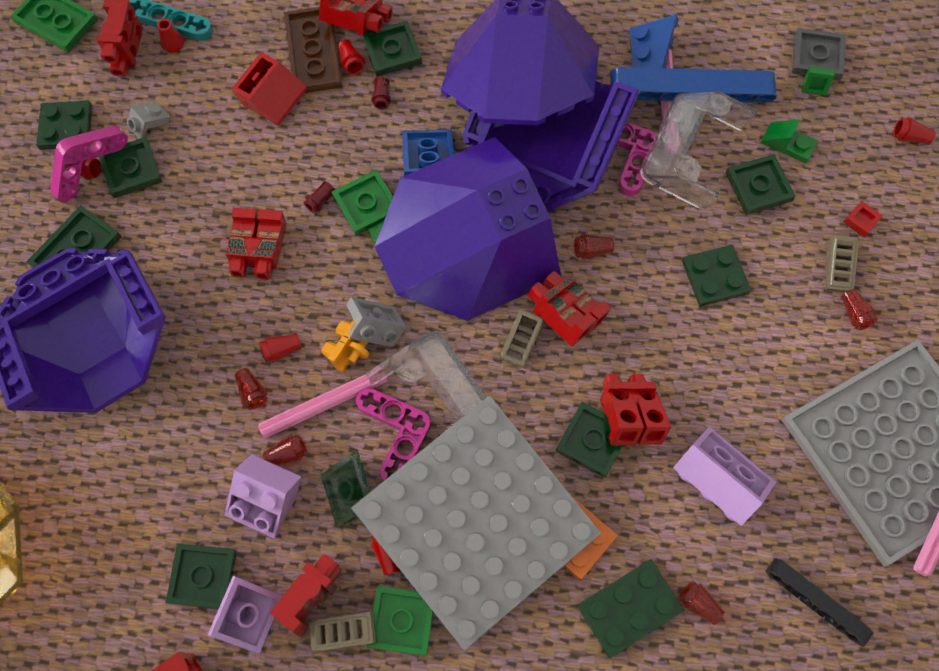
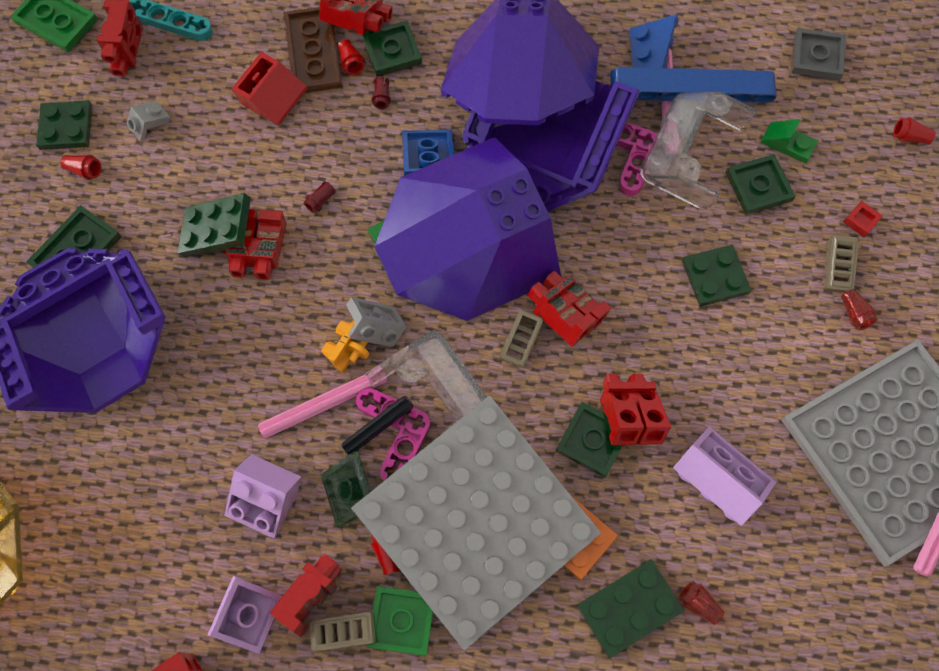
dark pink beam [50,126,128,203] -> none
dark green plate [99,137,162,199] -> none
red cone [157,18,184,53] -> none
dark green plate [165,543,237,609] -> none
clear red cone [234,368,267,410] -> none
red cone [259,333,301,363] -> none
clear red cone [263,434,307,466] -> none
green plate [332,170,393,236] -> none
clear red cone [574,234,614,260] -> none
black beam [765,558,874,647] -> none
green plate [802,66,834,96] -> none
none -> dark green plate [177,193,251,257]
none -> black axle [341,396,414,455]

